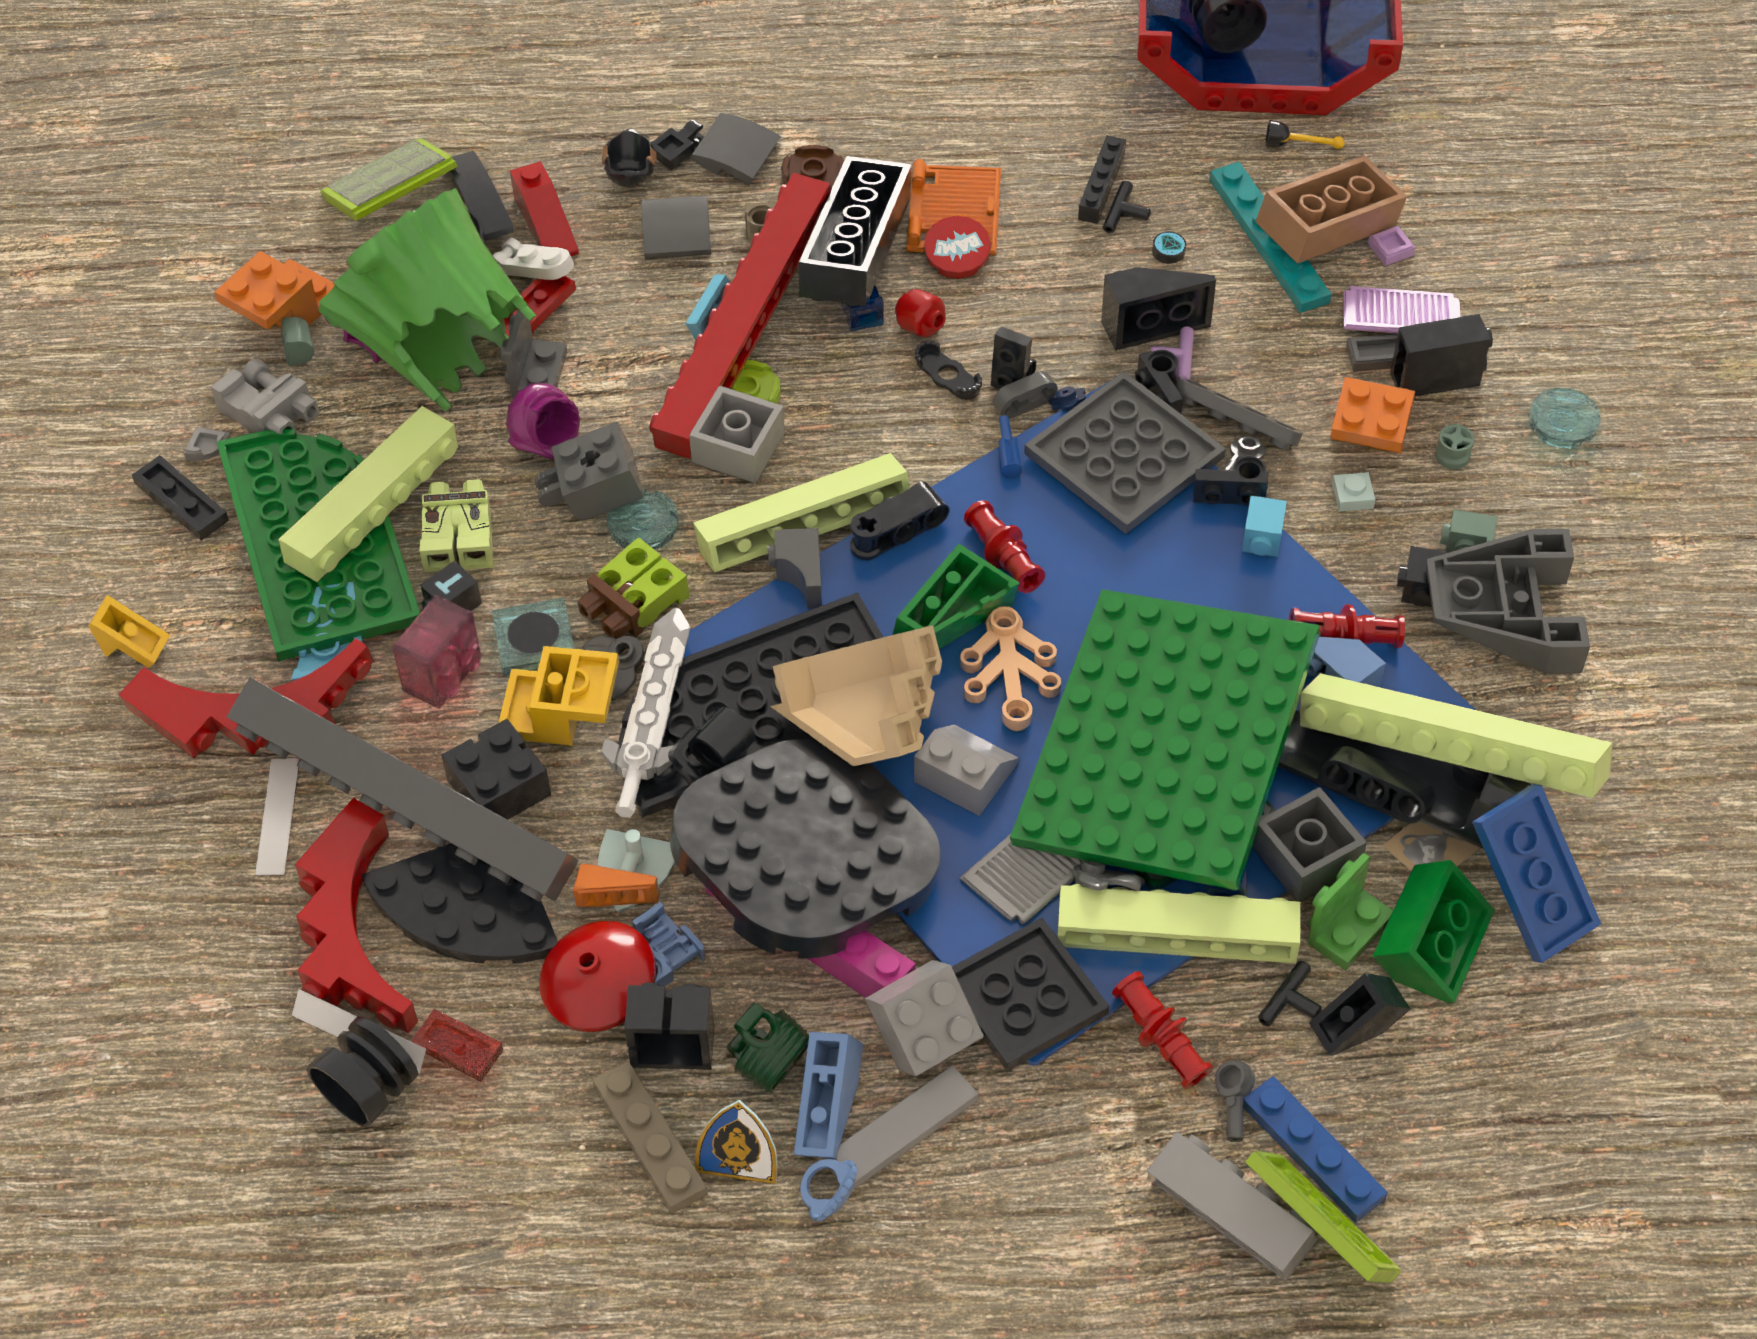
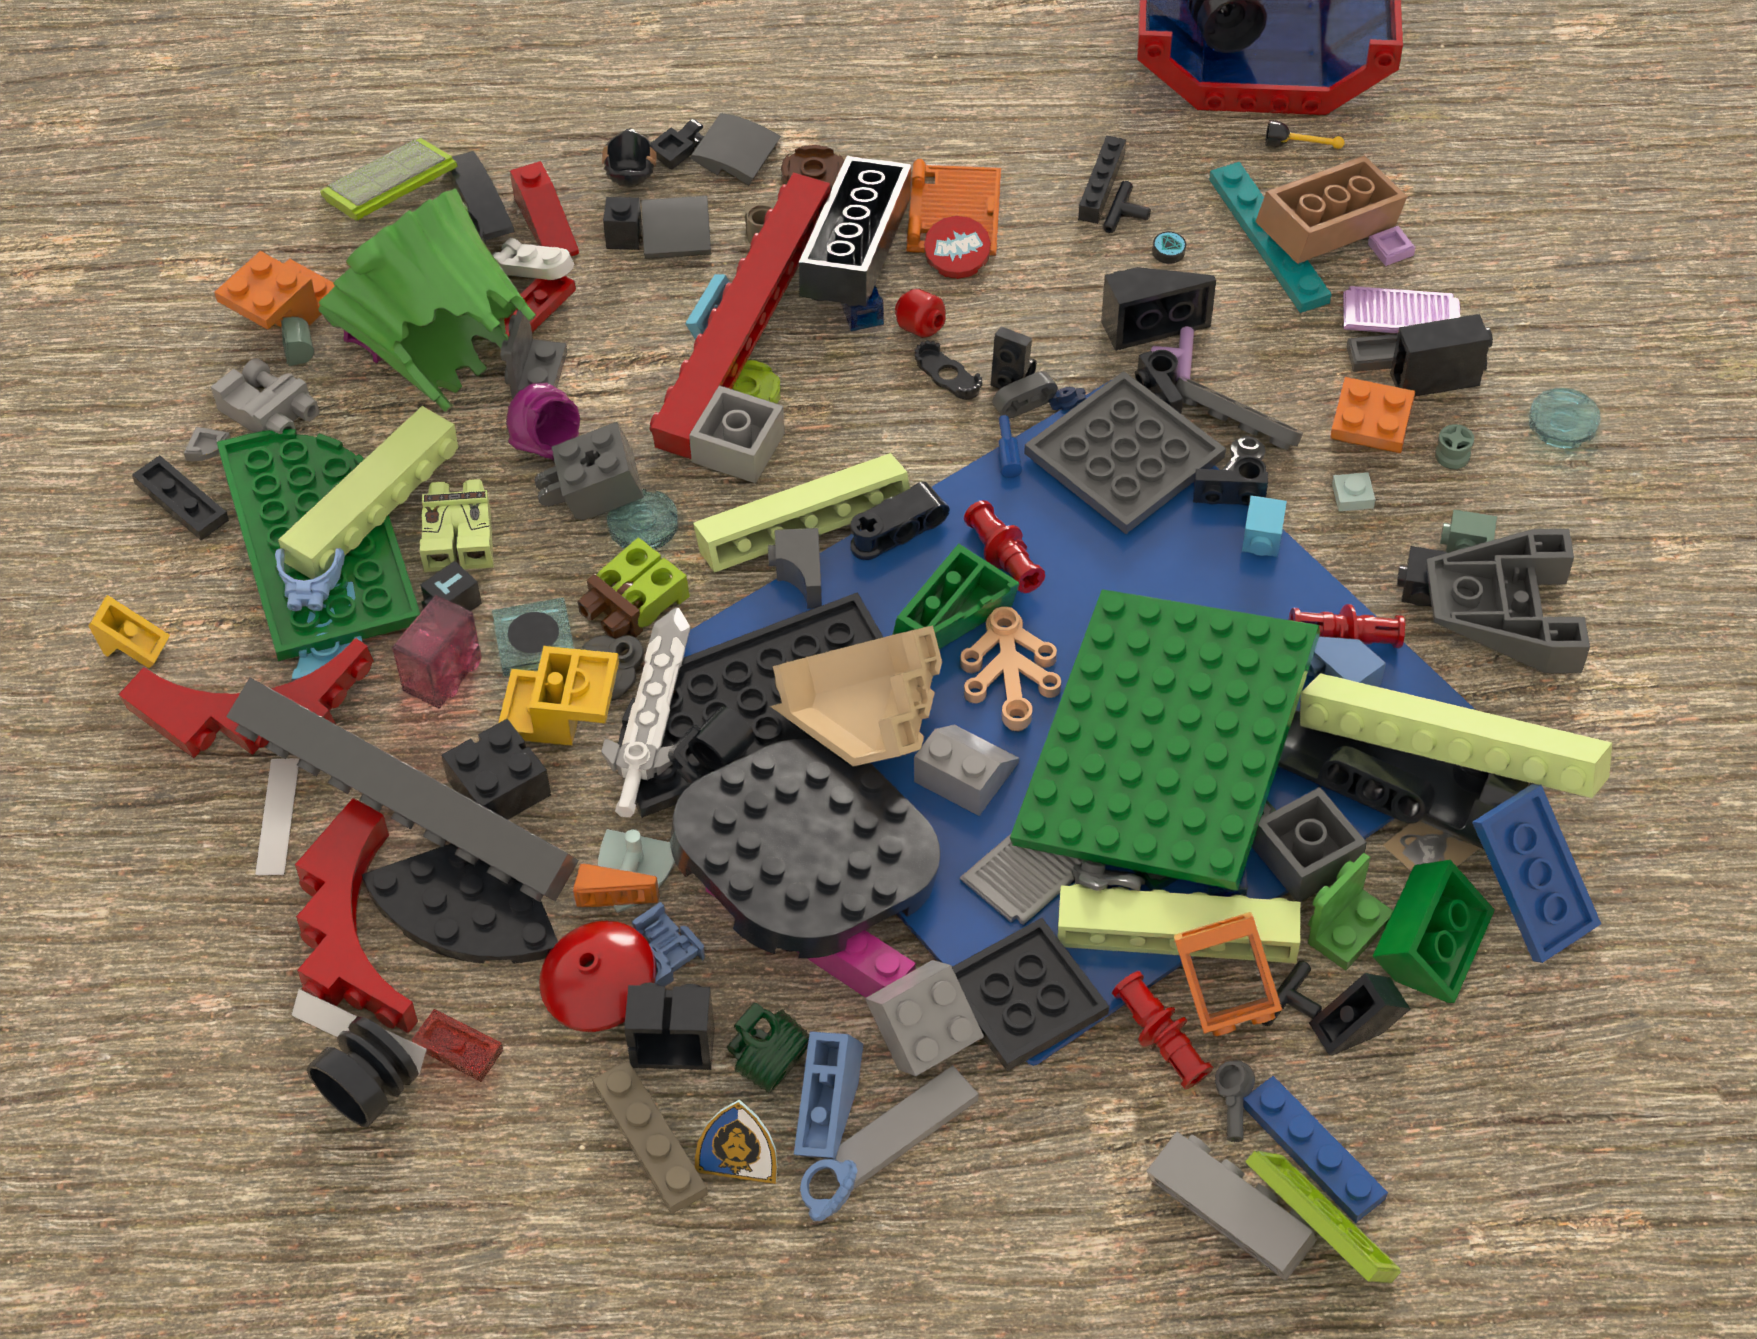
none -> light blue helmet [275,548,345,611]
none -> black brick [603,197,642,250]
none -> orange window [1174,912,1282,1036]

